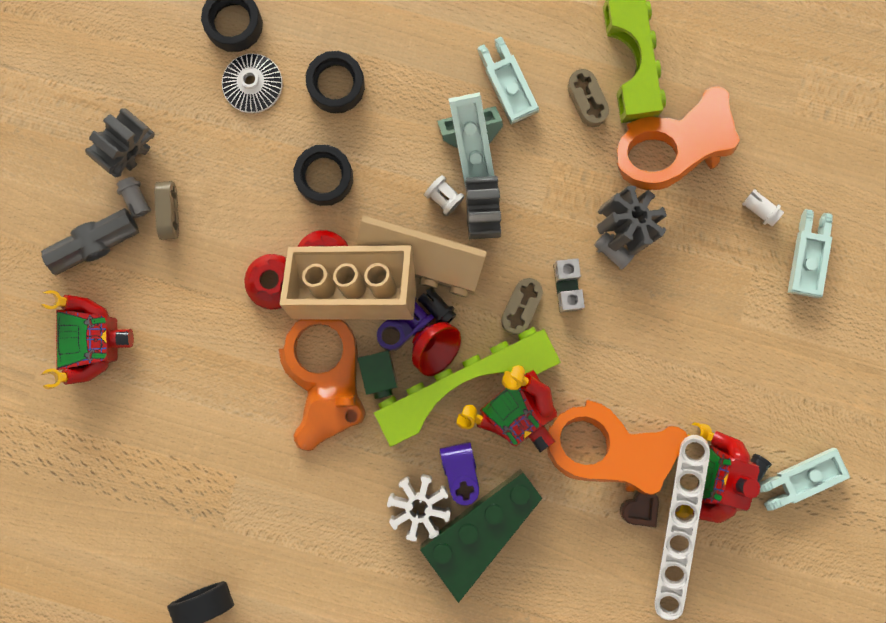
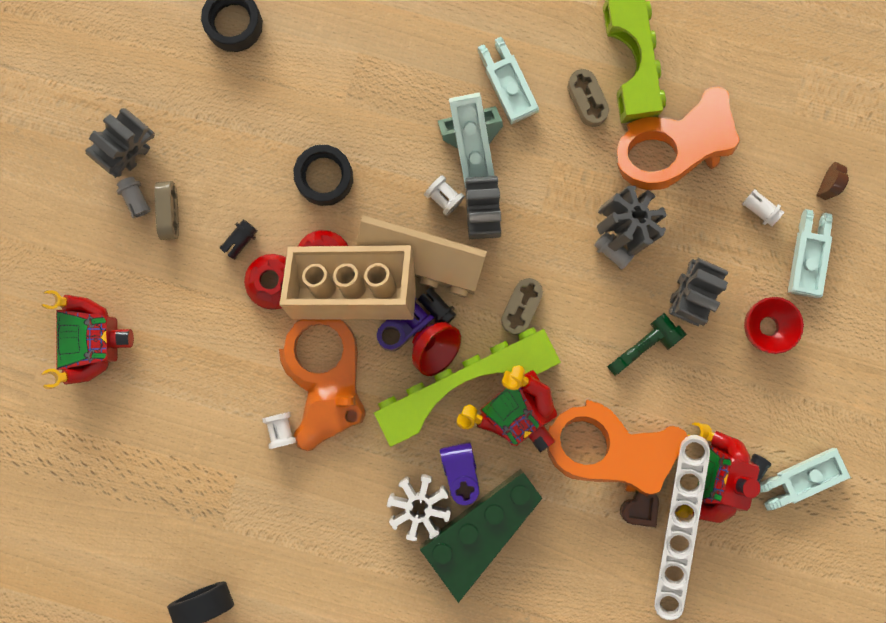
dark grey piece [41,208,139,275] -> none
dish [222,54,283,113] -> none
black tyre [305,51,365,113] -> none
dark green brick [358,351,398,399] -> none
flat silver piece [554,258,585,313] -> none
none -> black pin [219,219,258,260]
none -> white bush [262,412,297,449]
none -> dark green brick [607,313,687,376]
none -> dark grey gear [669,257,728,326]
none -> red piece [744,297,804,354]
none -> reddish brown tile [816,162,849,200]

